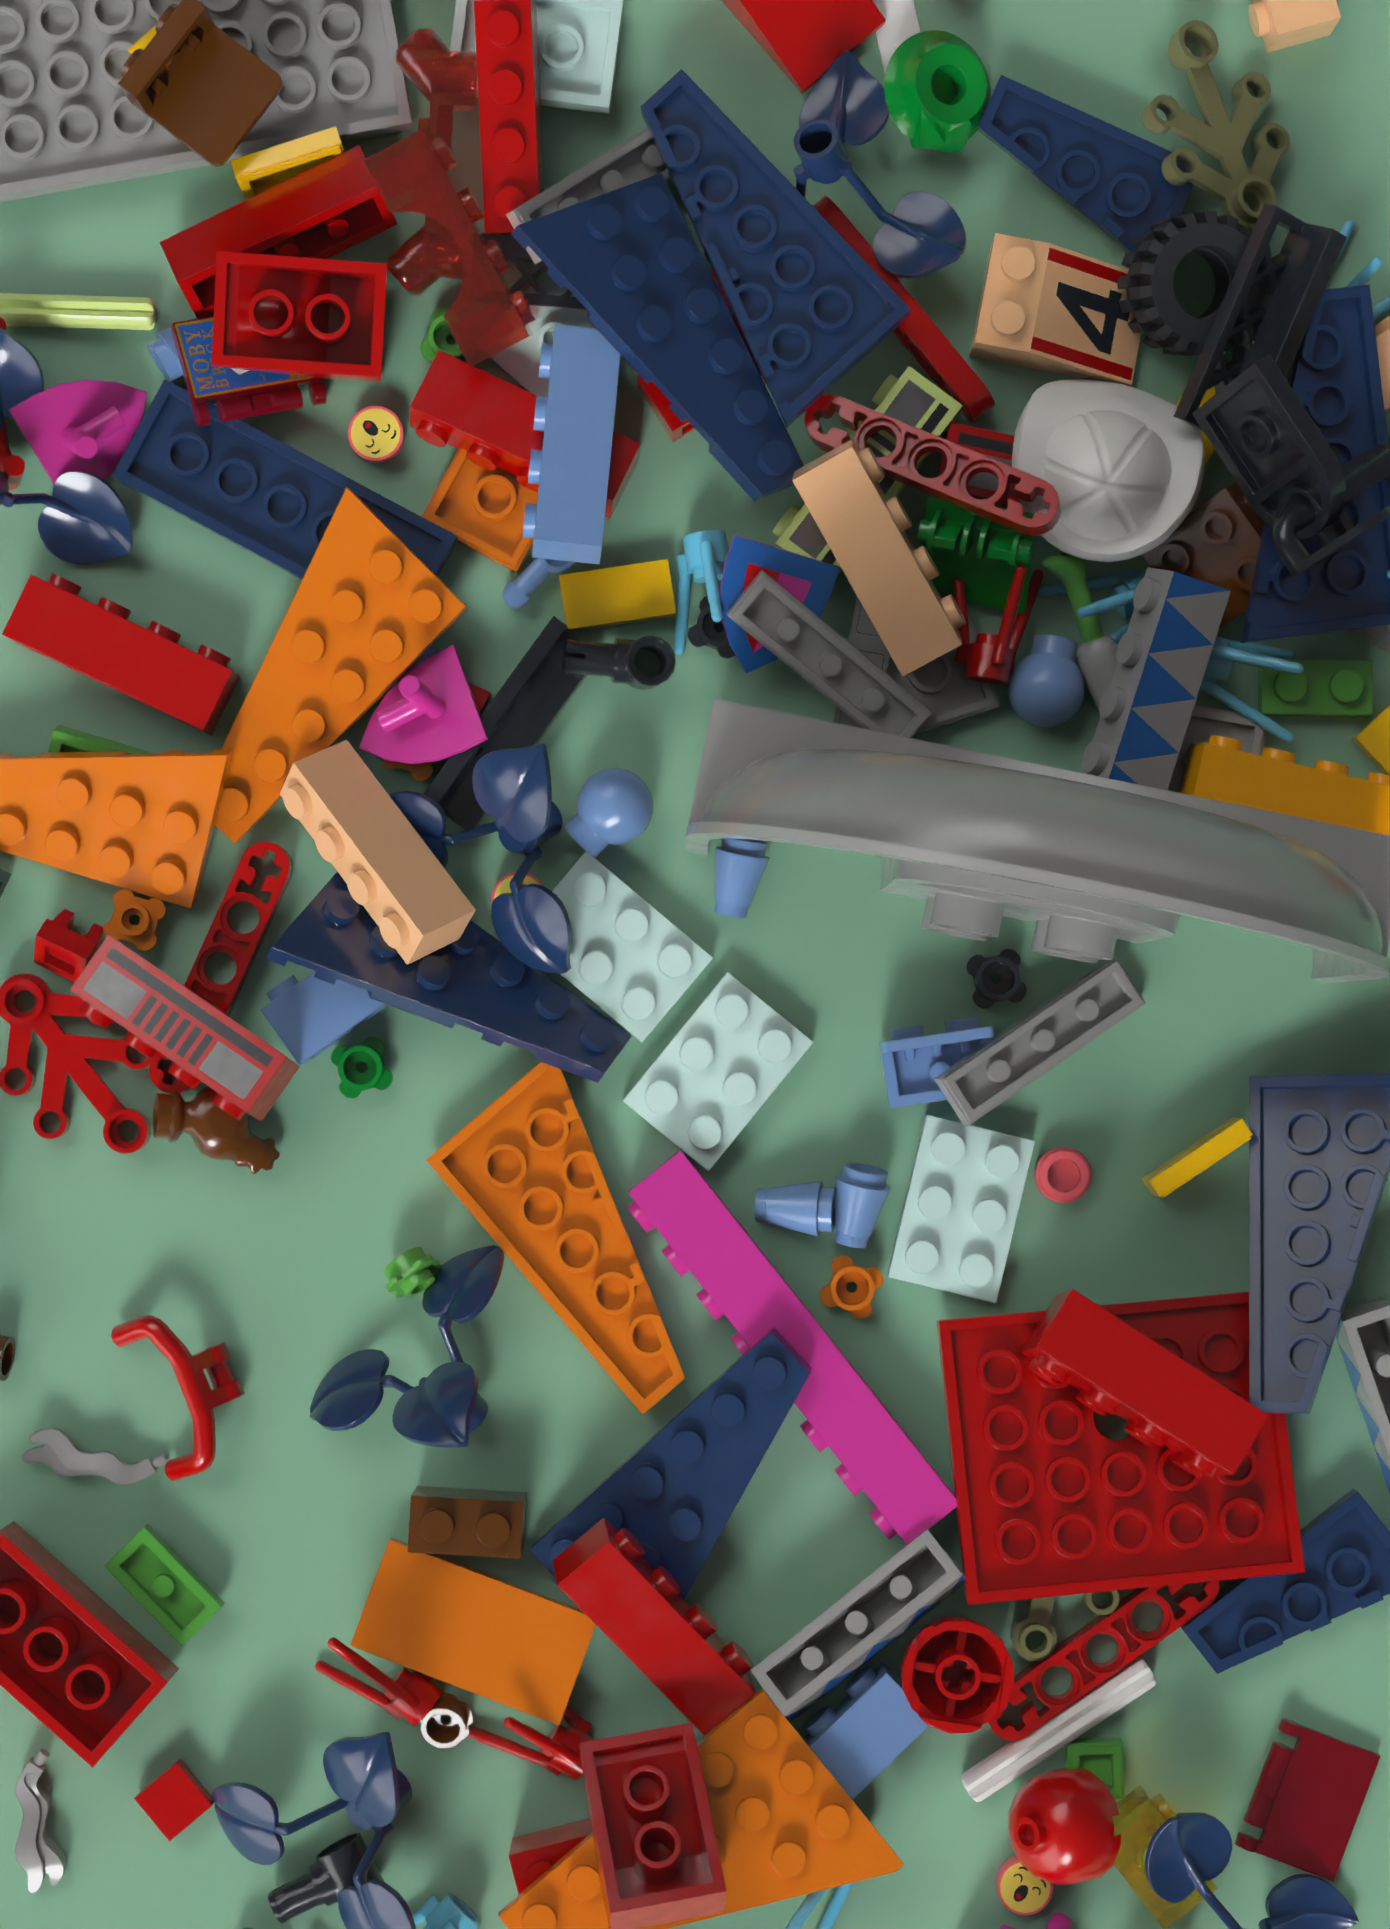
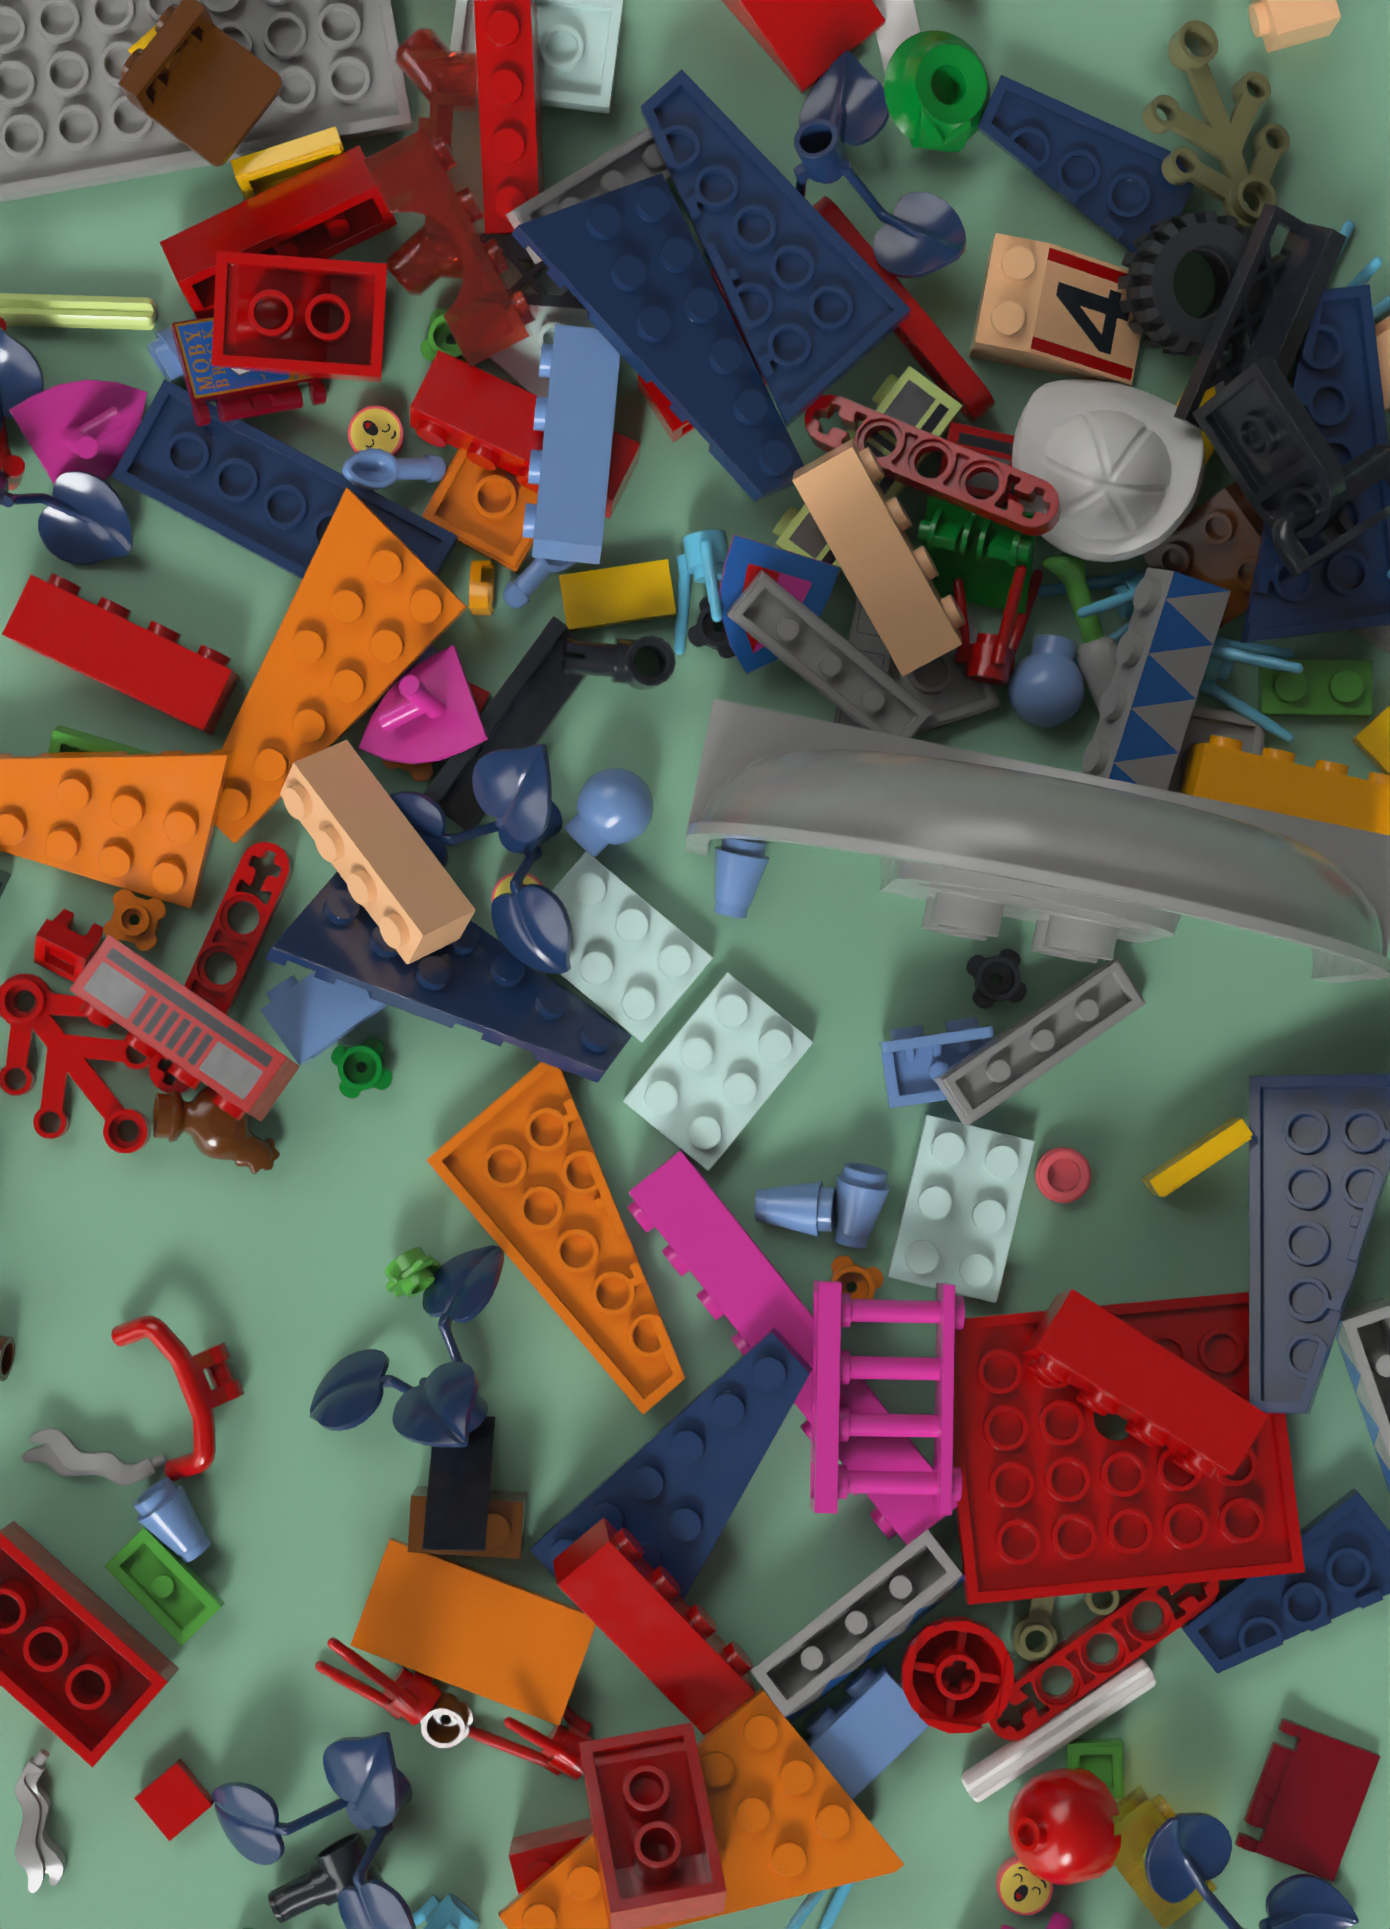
none -> medium blue cone [133,1477,211,1563]
none -> medium blue piece [342,448,447,490]
none -> black sticker [422,1416,495,1551]
none -> light orange tile [469,560,495,616]
none -> dark pink fence [809,1280,965,1515]

